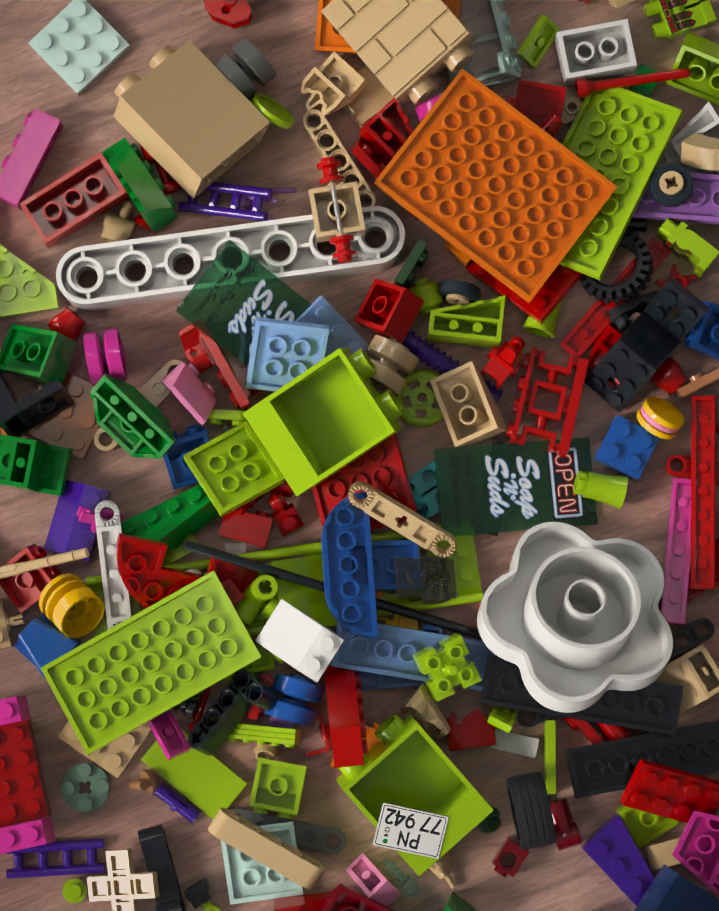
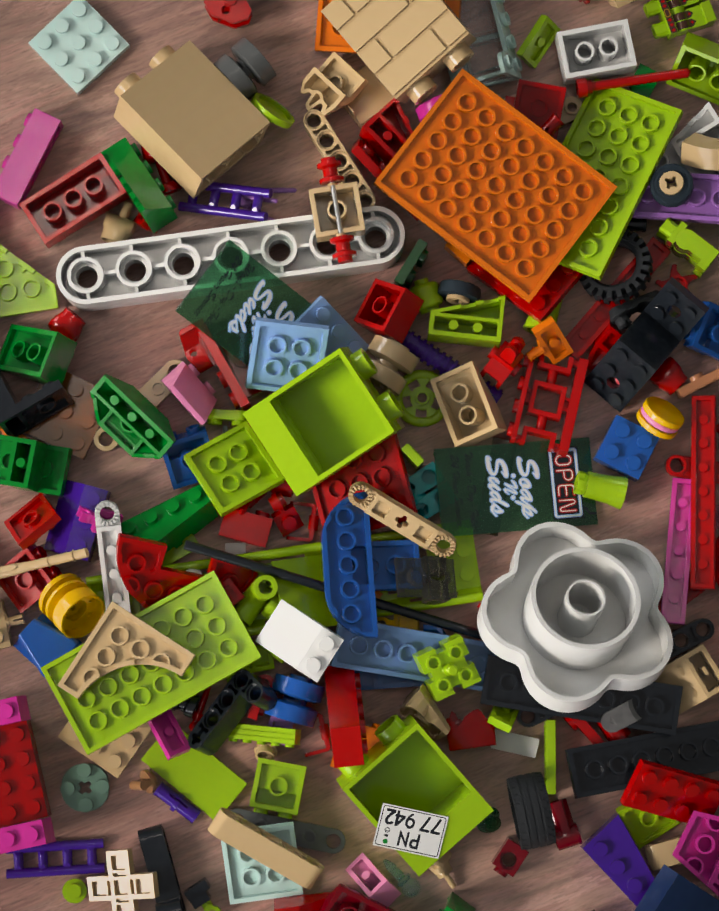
dark pink wheel [83,328,127,386] -> none
none -> red plate [4,493,62,550]
none -> tan plate [57,601,196,699]
none -> red piece [286,501,319,542]
none -> lime tile [401,444,424,470]
none -> orange plate [526,316,574,365]
none -> flat silver piece [601,699,642,732]

